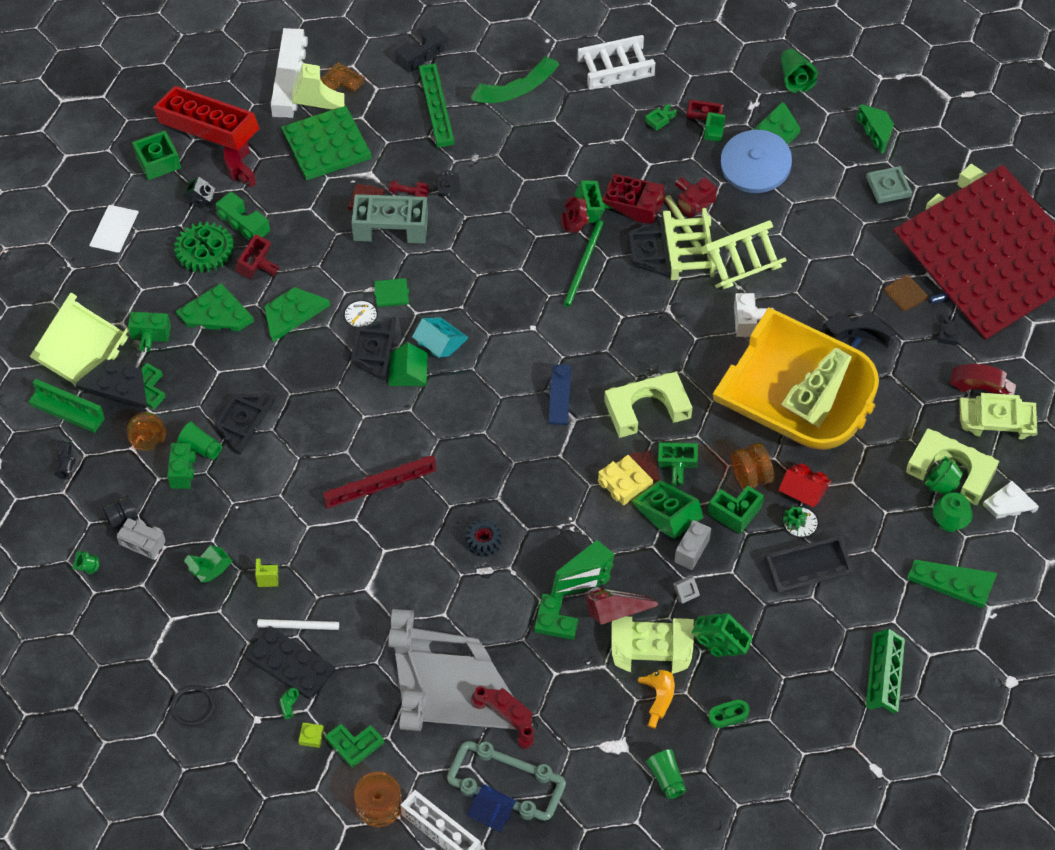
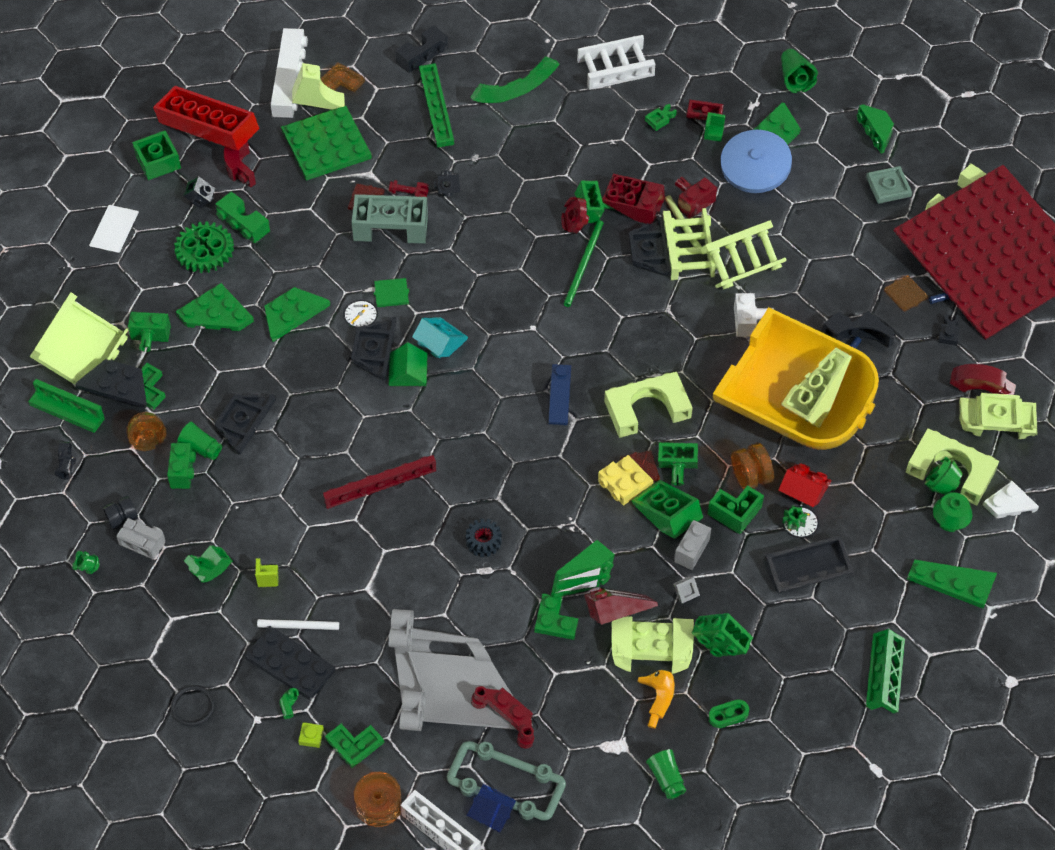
dark red brick [235,234,280,280] -> none

